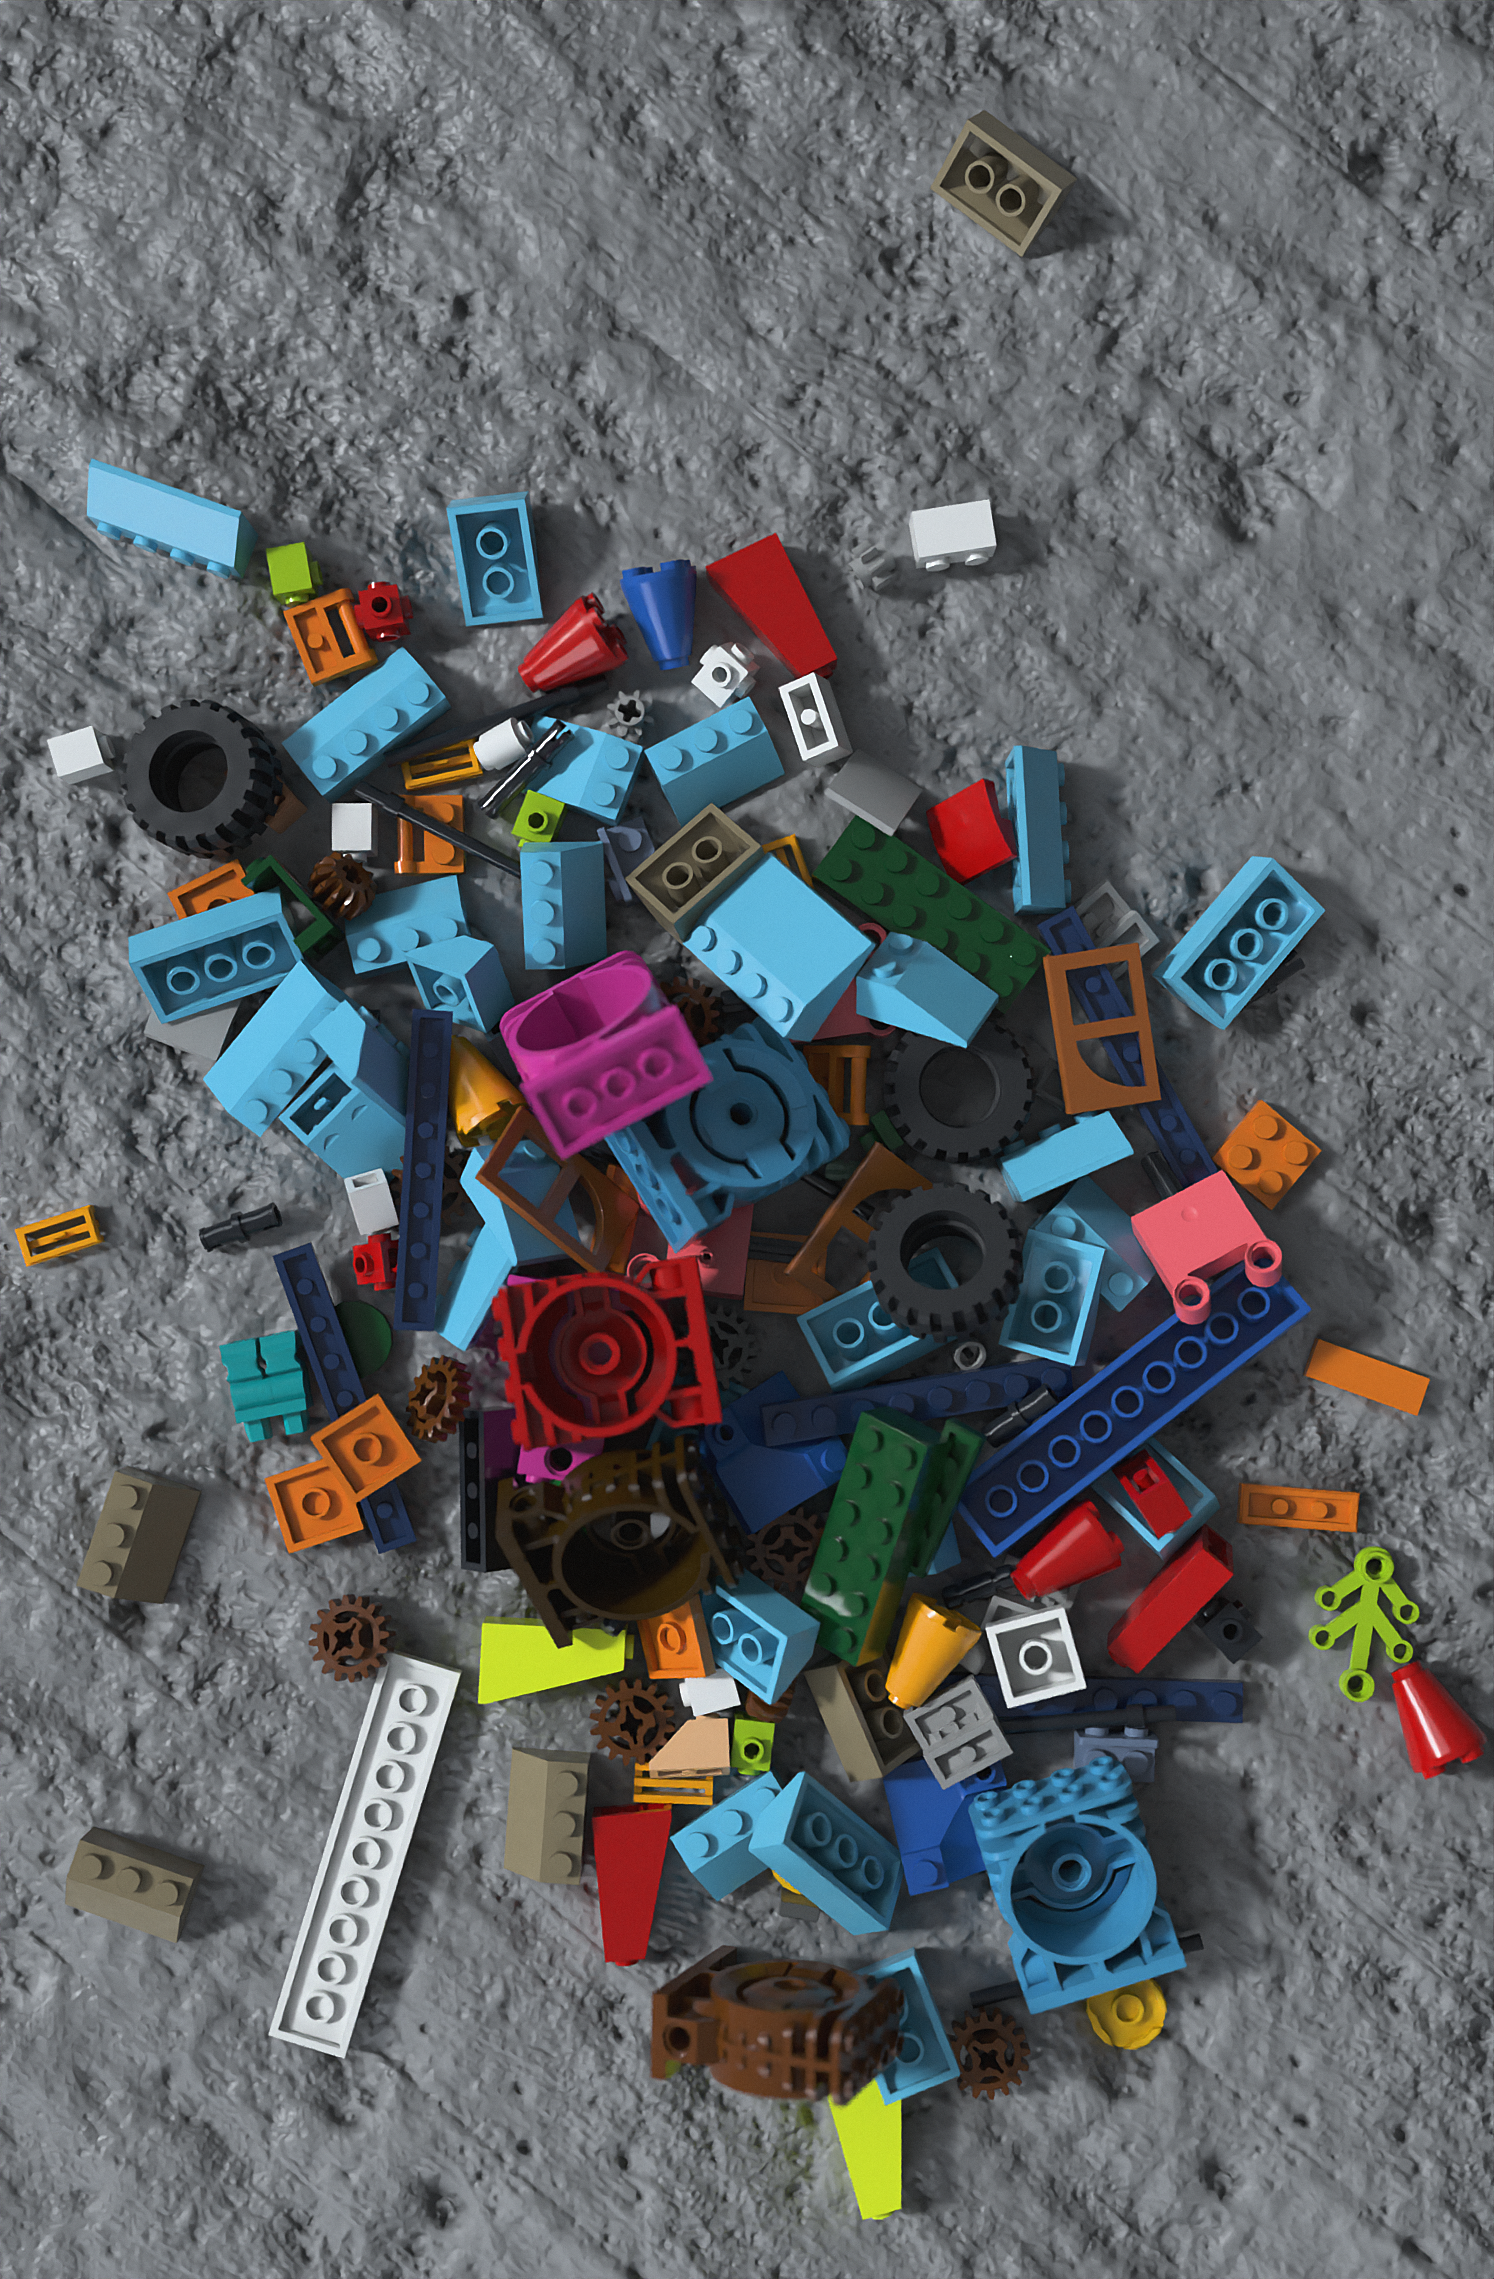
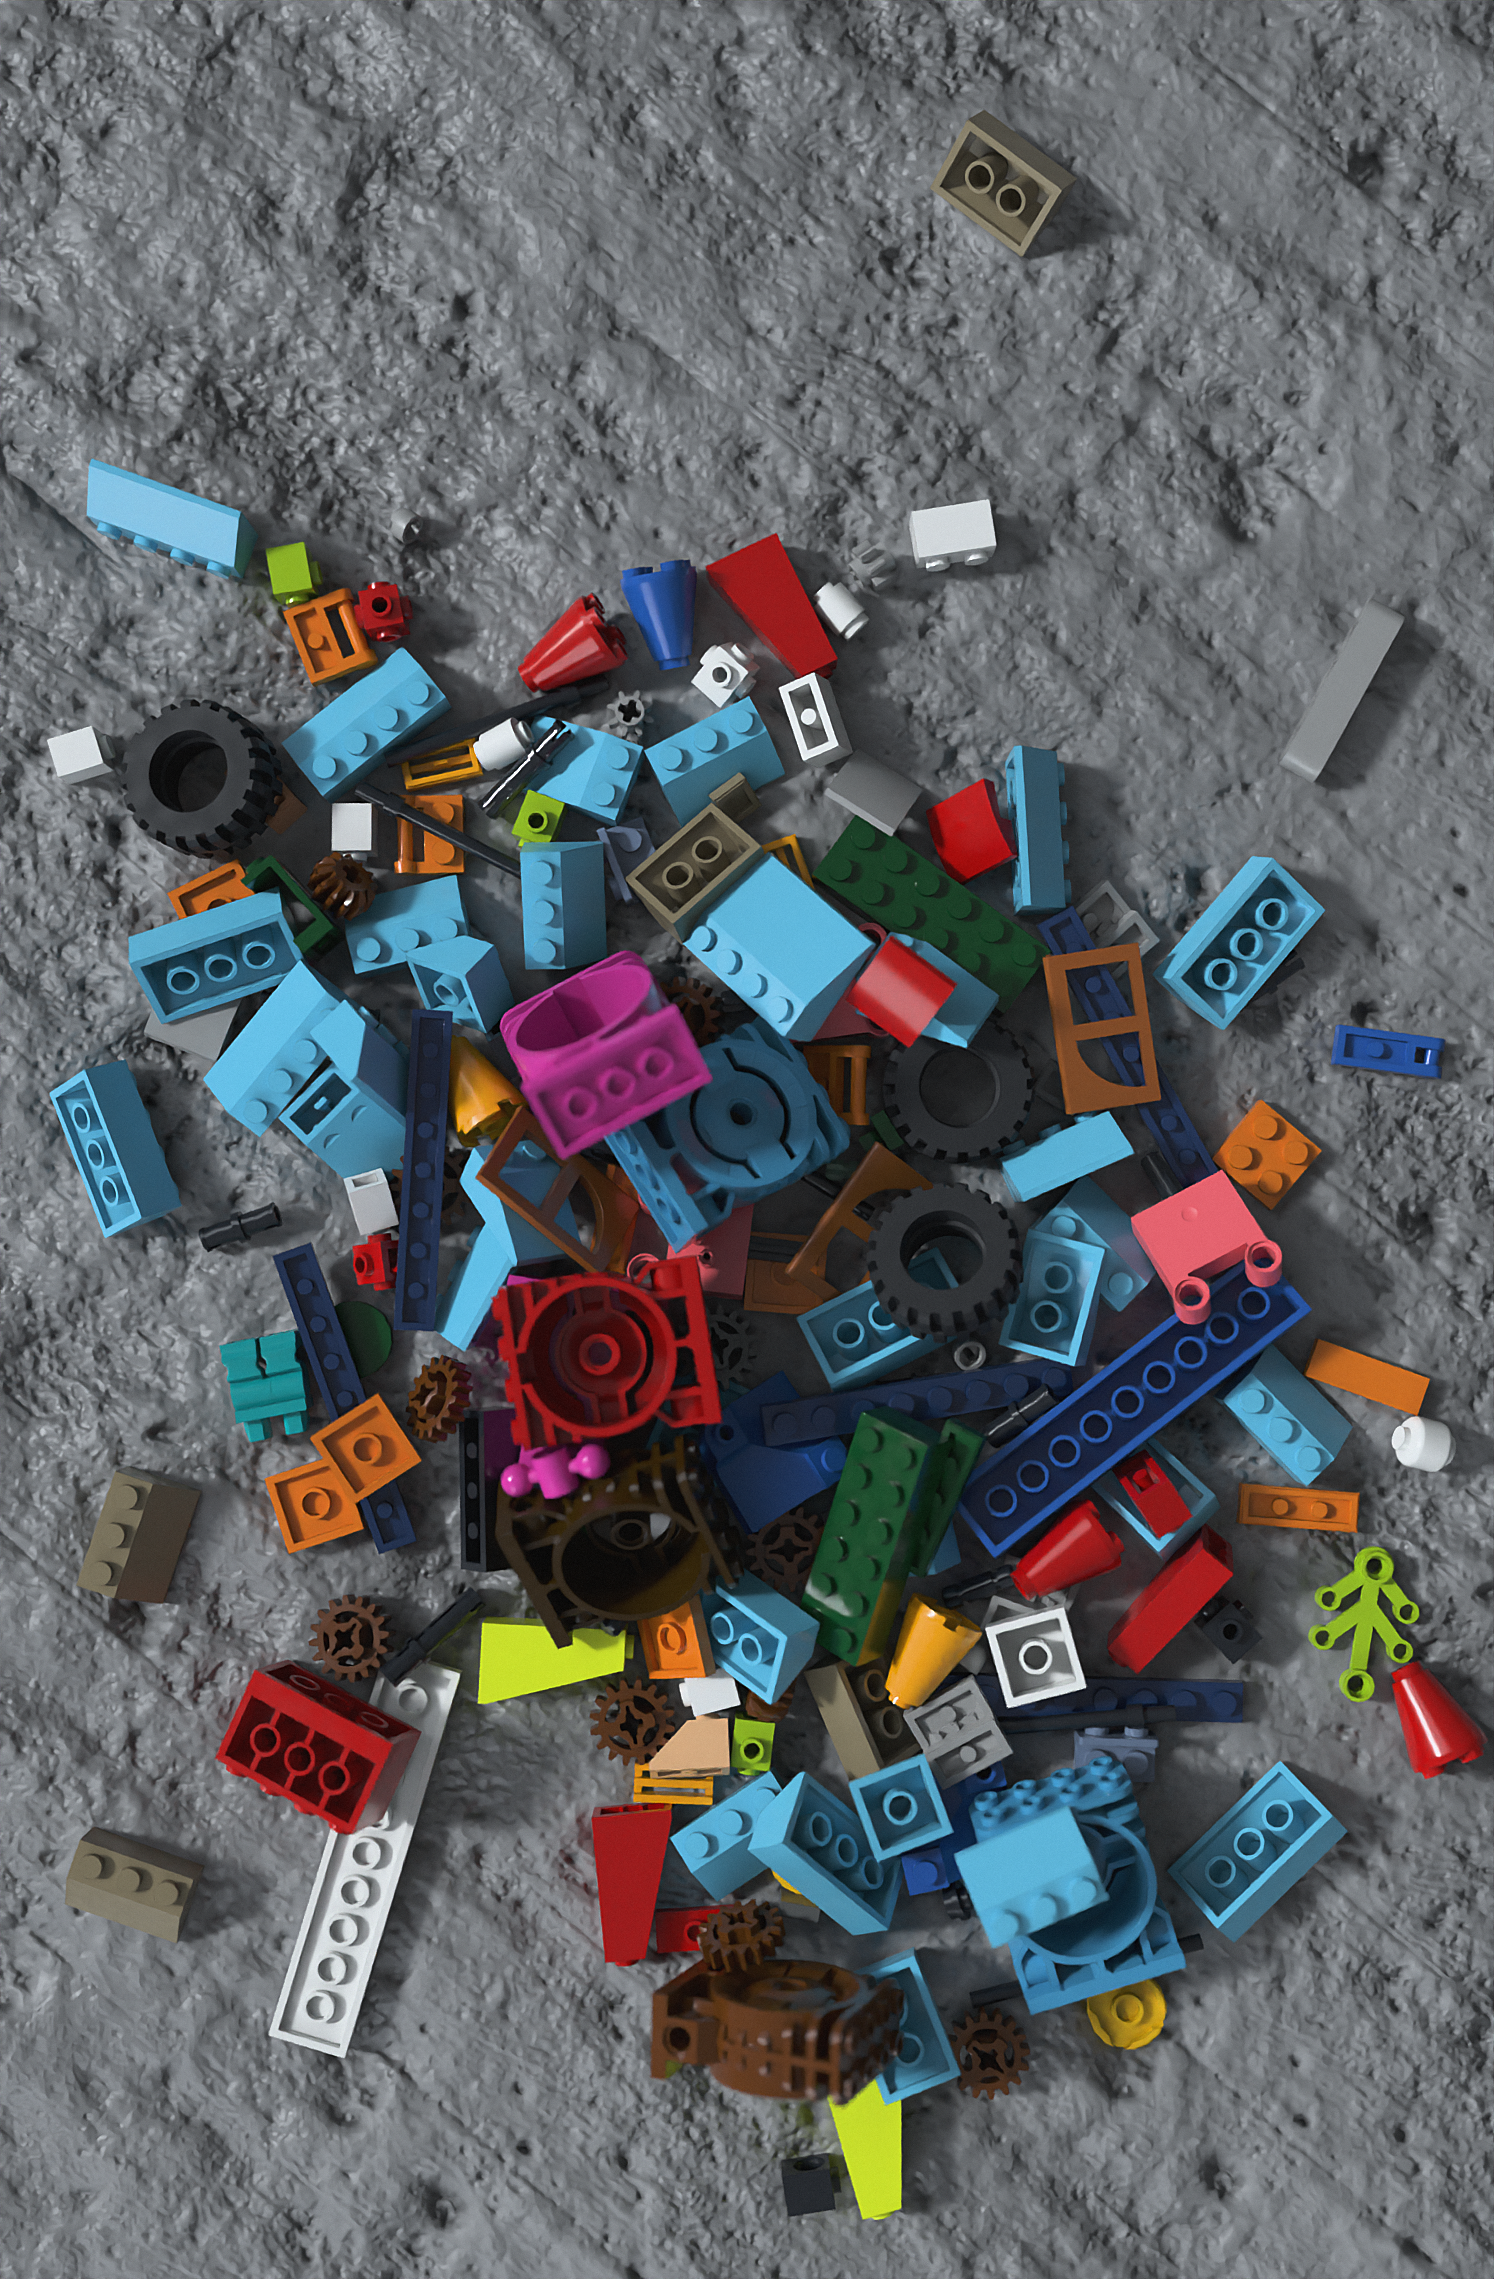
light orange tile [15,1205,105,1267] -> none
medium azure slope [446,491,543,626] -> none
dark tan slope [504,1747,591,1885] -> none
none -> medium azure slope [49,1059,182,1238]
none -> red brick [215,1660,422,1835]
none -> black pin [379,1587,486,1688]
none -> light grey hinge [389,509,423,544]
none -> dark pink piece [501,1442,610,1498]
none -> red plate [655,1904,734,1953]
none -> reddish brown gear [697,1899,786,1972]
none -> dark tan tile [708,772,762,824]
none -> black brick [781,2153,842,2217]
none -> white brick [813,582,870,641]
none -> red slope [844,935,958,1048]
none -> medium azure slope [848,1753,953,1862]
none -> black plate [942,1880,975,1921]
none -> medium azure slope [954,1805,1109,1949]
none -> medium azure slope [1167,1761,1348,1943]
none -> medium azure slope [1213,1344,1353,1486]
none -> light grey beam [1278,598,1405,783]
none -> blue plate [1331,1025,1446,1079]
none -> white head [1392,1416,1456,1472]

